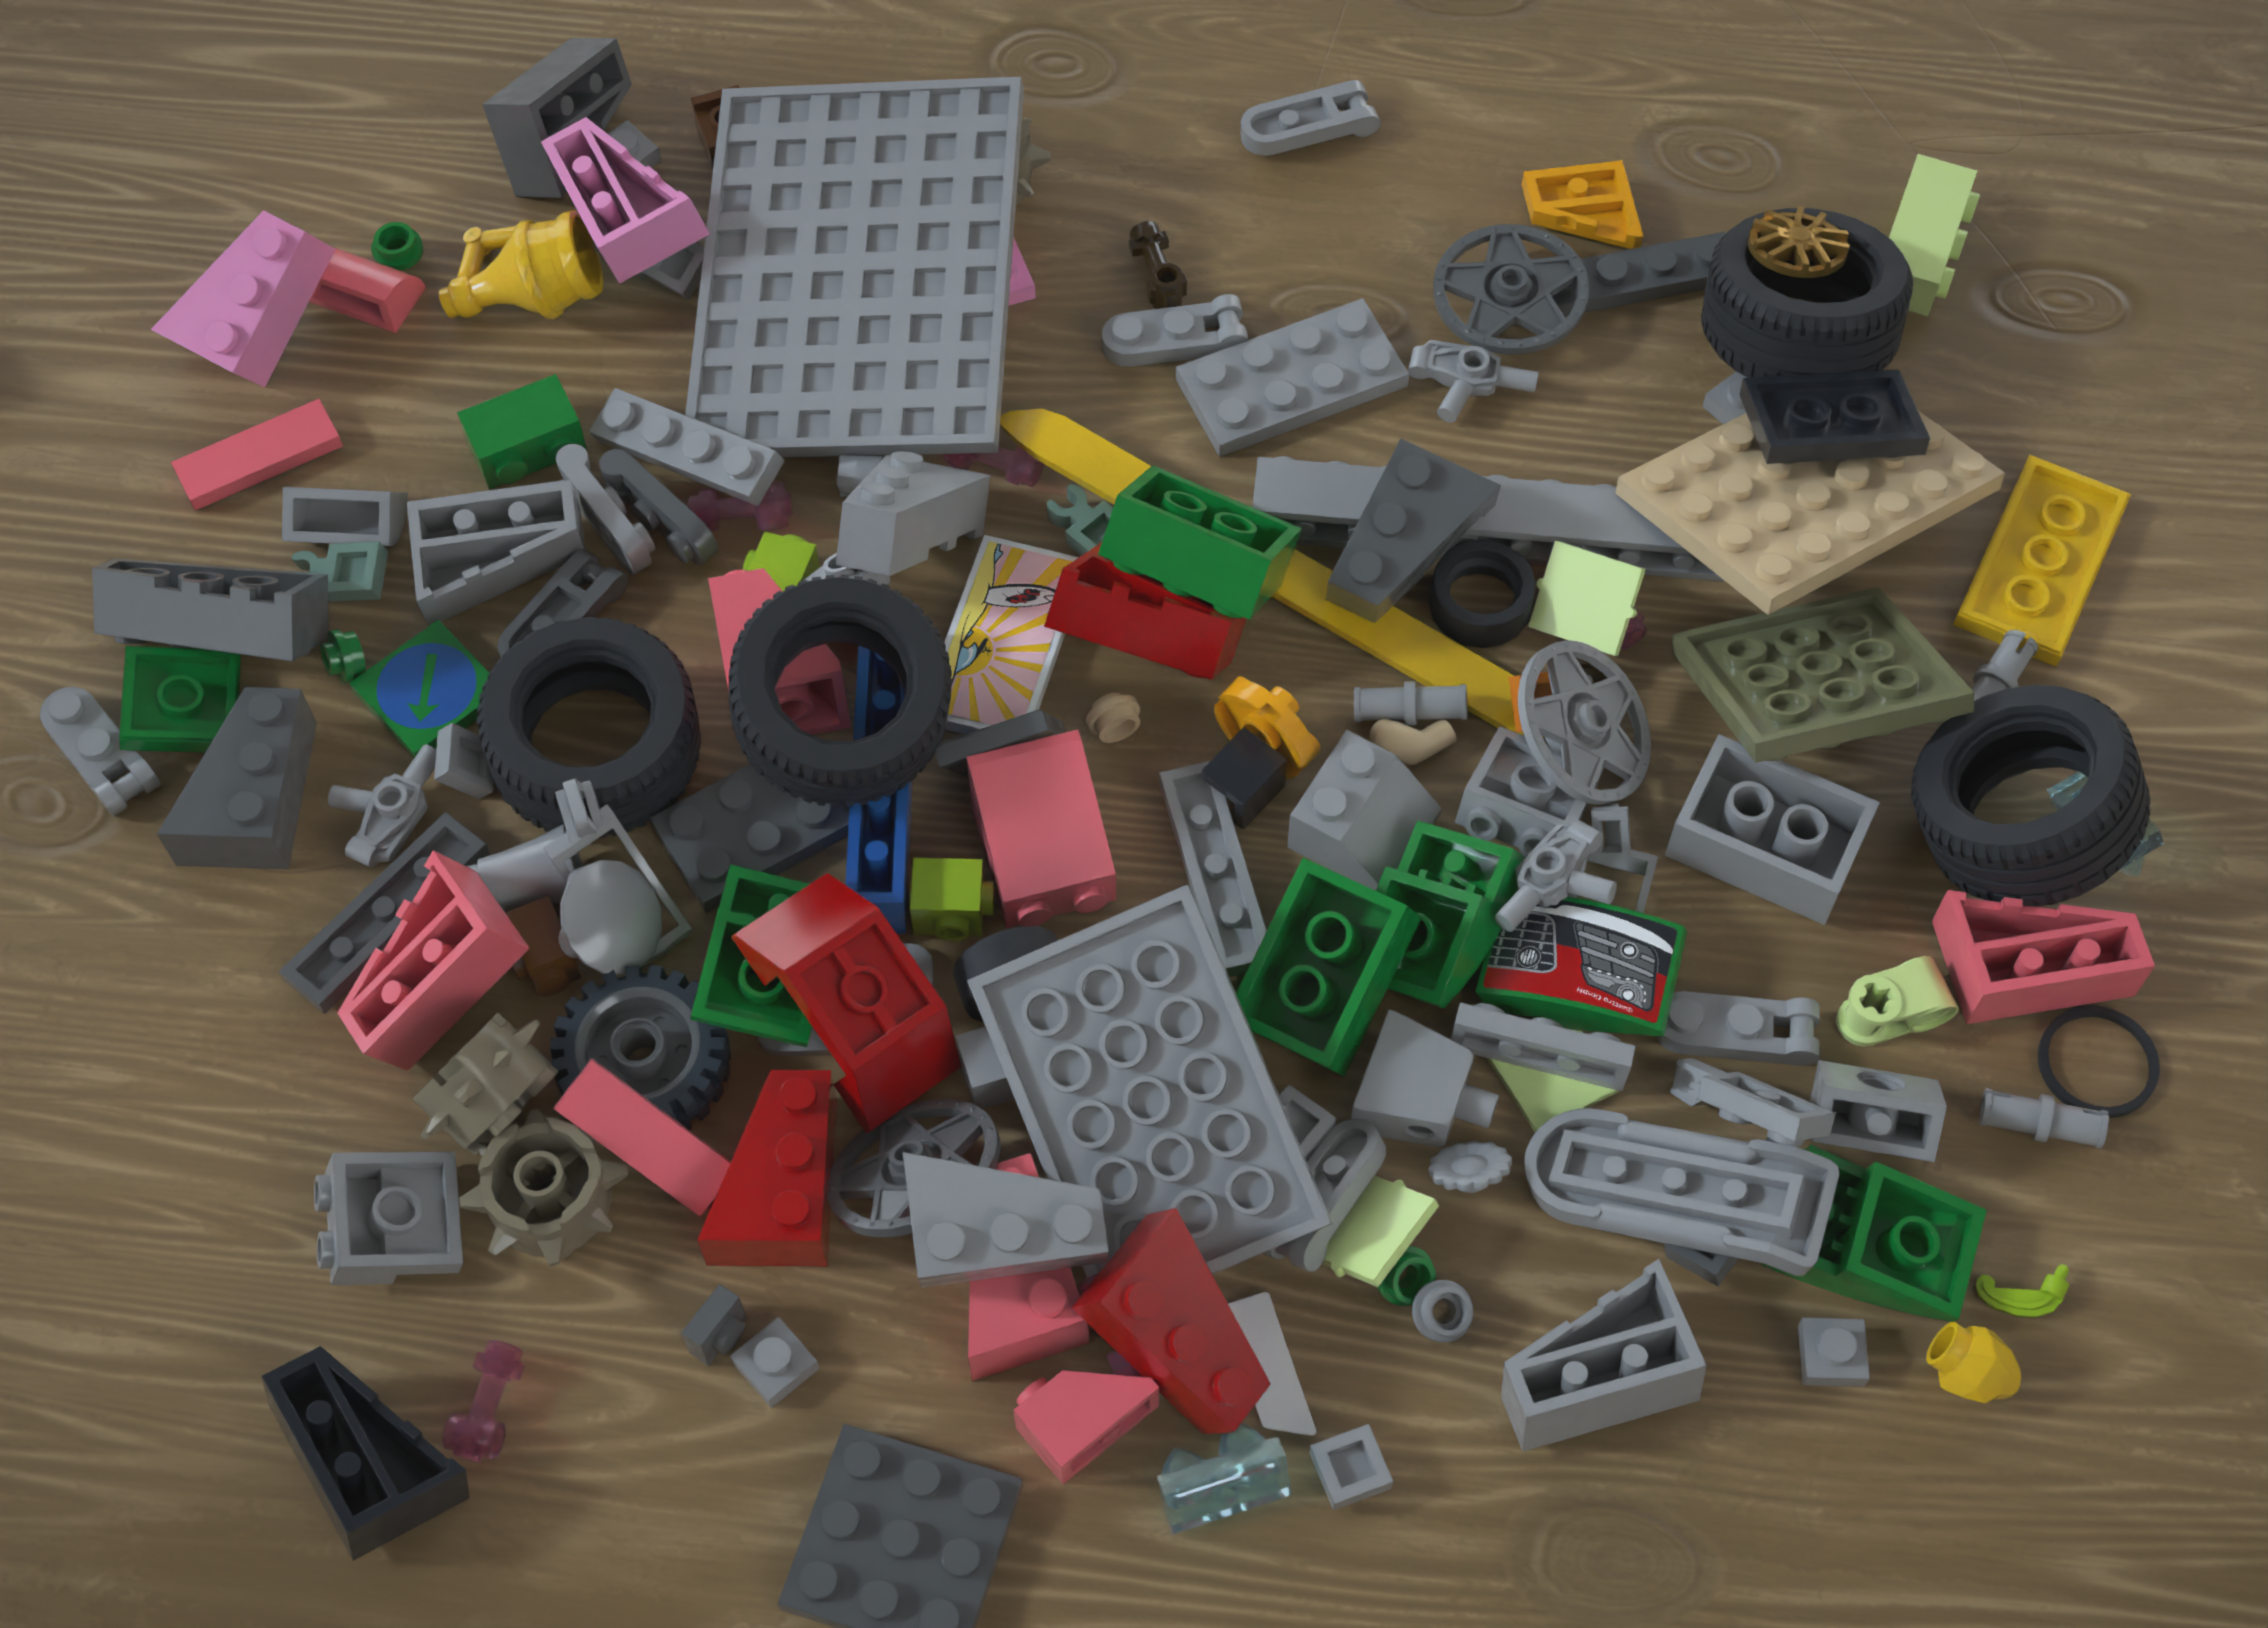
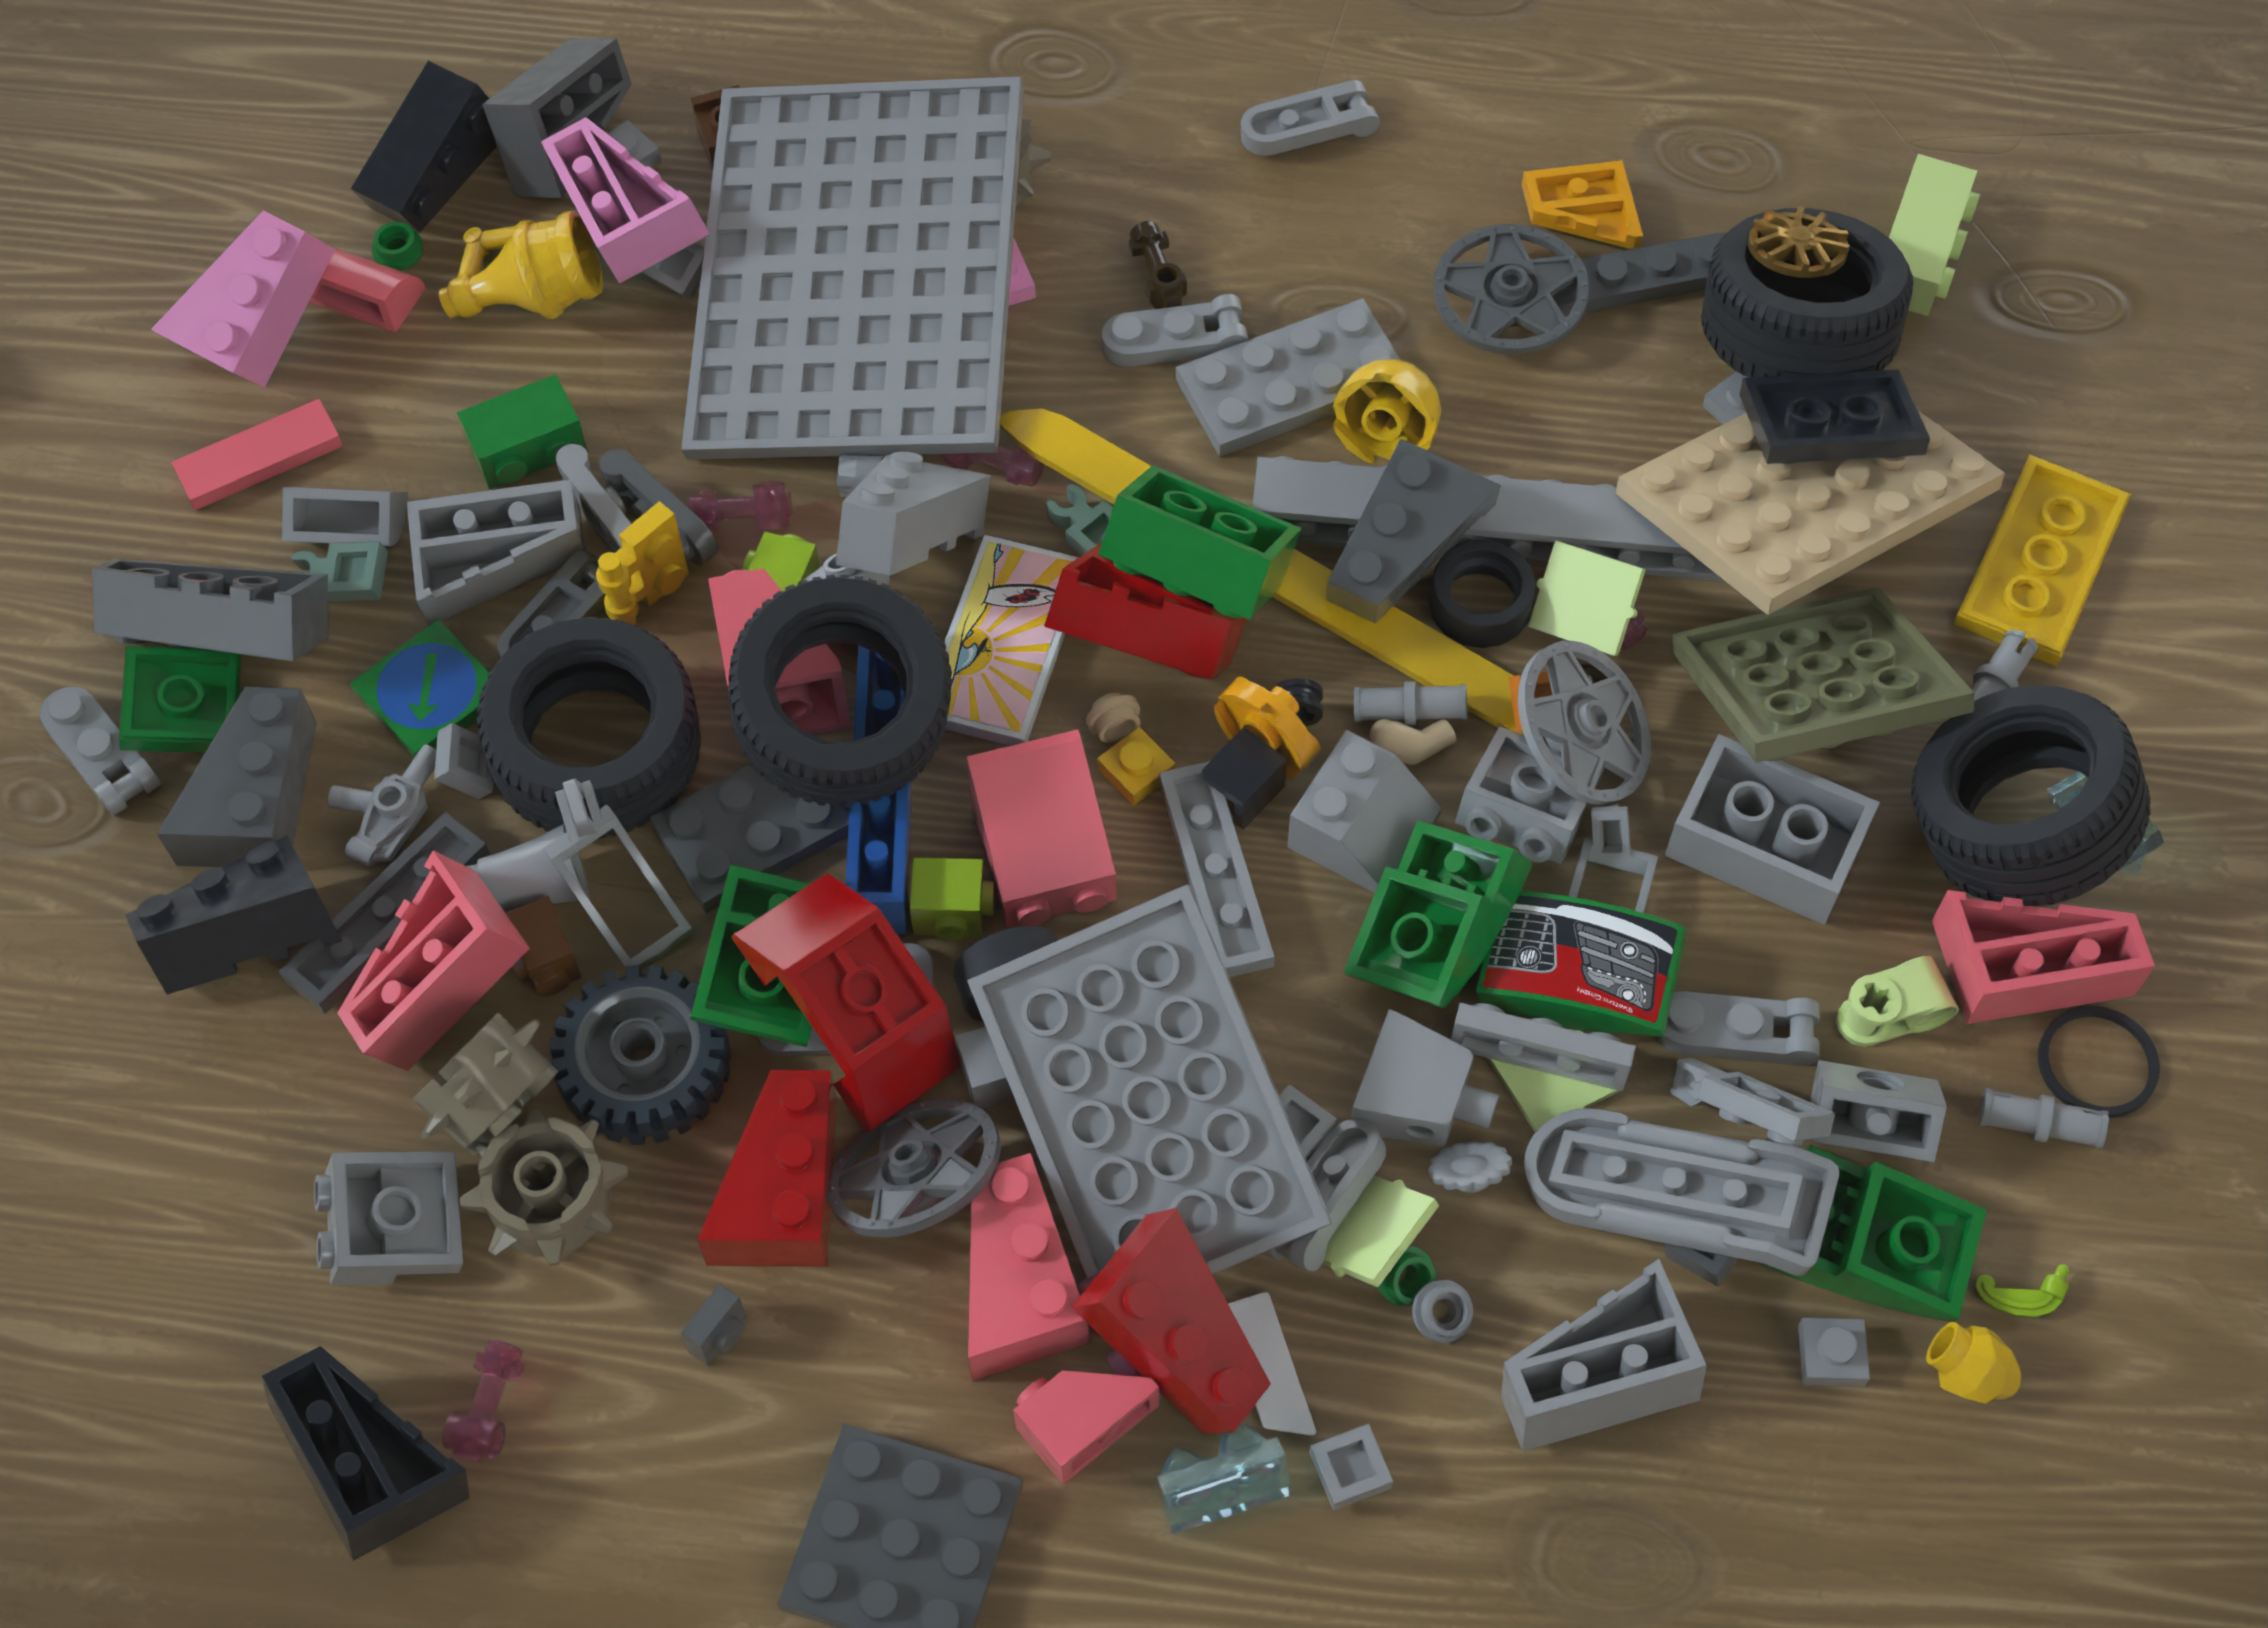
green plate [320,628,366,684] -> none
coral tile [554,1058,731,1217] -> none
light grey dish [559,860,662,975] -> none
light grey plate [589,388,785,506] -> none
light grey plate [730,1317,819,1408] -> none
light grey wedge [903,1152,1109,1288] -> none
dark grey tile [935,709,1066,775] -> none
green brick [1236,858,1421,1077] -> none
light grey piece [1408,340,1539,423] -> none
light grey piece [1495,819,1617,932] -> none
none -> black wedge [125,835,342,995]
none -> black wedge [351,60,497,233]
none -> yellow plate [596,501,689,625]
none -> yellow plate [1097,727,1176,806]
none -> black bush [1275,678,1323,727]
none -> yellow cylinder [1333,359,1442,464]

